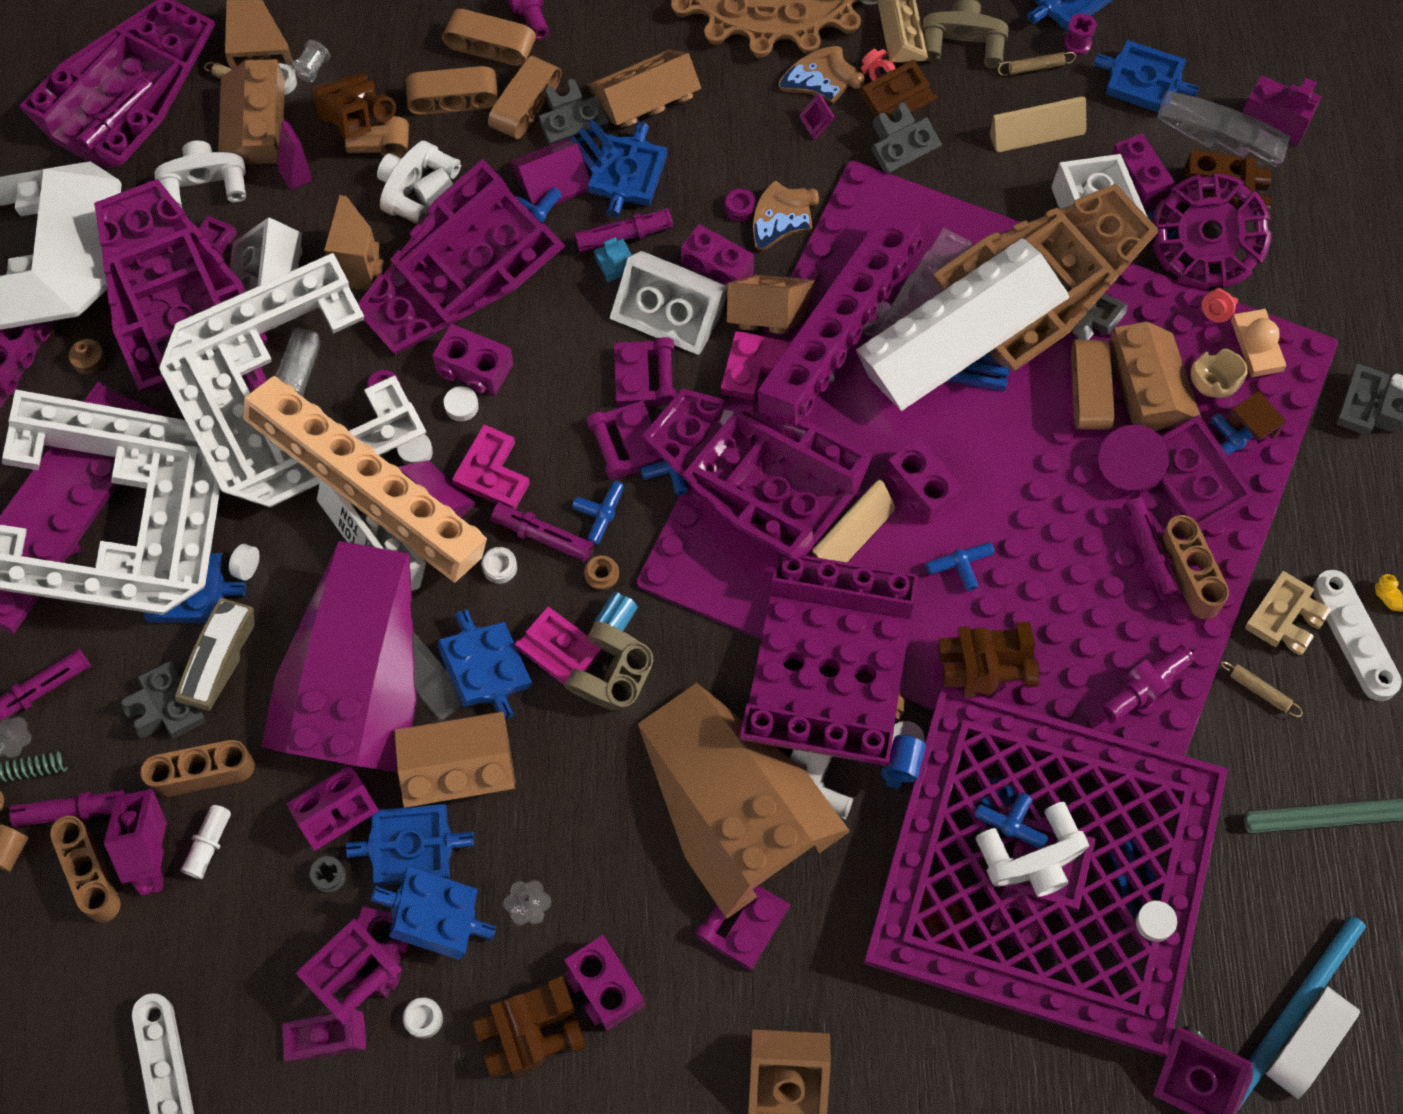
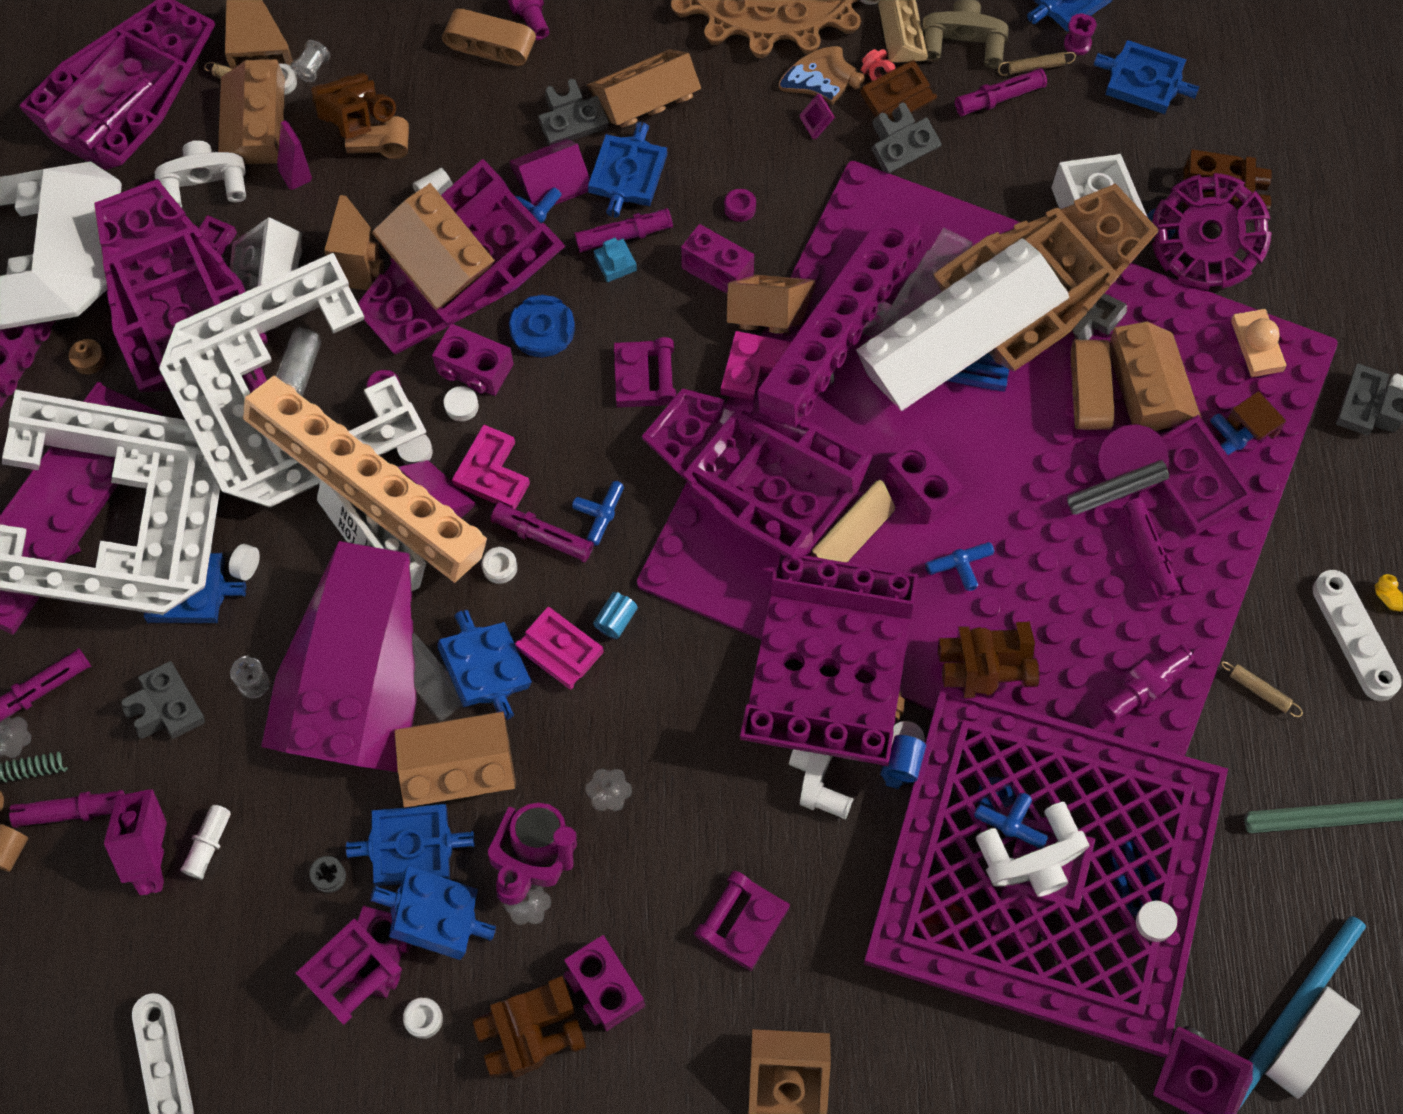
medium nougat beam [50,816,121,923] -> none
medium nougat beam [141,740,255,797] -> none
slope [175,598,255,711] -> none
magenta slope [282,1010,366,1062] -> none
magenta brick [286,765,379,851] -> none
white connector [377,141,461,225] -> none
medium nougat beam [406,66,498,115] -> none
medium nougat beam [488,56,562,139] -> none
dark tan piece [564,621,653,711] -> none
blue tile [570,119,620,175] -> none
medium nougat plate [584,556,619,590] -> none
magenta plate [586,400,665,480] -> none
white slope [610,251,728,355] -> none
medium nougat wedge [638,683,850,919] -> none
blue piece [640,461,688,495] -> none
medium nougat arm [753,181,819,252] -> none
tan slope [989,97,1086,152] -> none
magenta brick [1111,133,1175,213] -> none
clear slope [1157,91,1290,167] -> none
medium nougat beam [1160,515,1229,619] -> none
tan hair [1190,349,1248,398] -> none
coral plate [1202,288,1238,323] -> none
magenta hinge [1239,75,1322,146] -> none
tan plate [1245,571,1331,656] -> none
none -> clear bush [230,656,270,699]
none -> medium nougat slope [372,183,495,310]
none -> magenta piece [488,802,577,905]
none -> blue tile [509,295,575,358]
none -> clear plant [586,769,632,811]
none -> magenta pin [954,68,1047,117]
none -> dark grey axle [1067,460,1169,515]

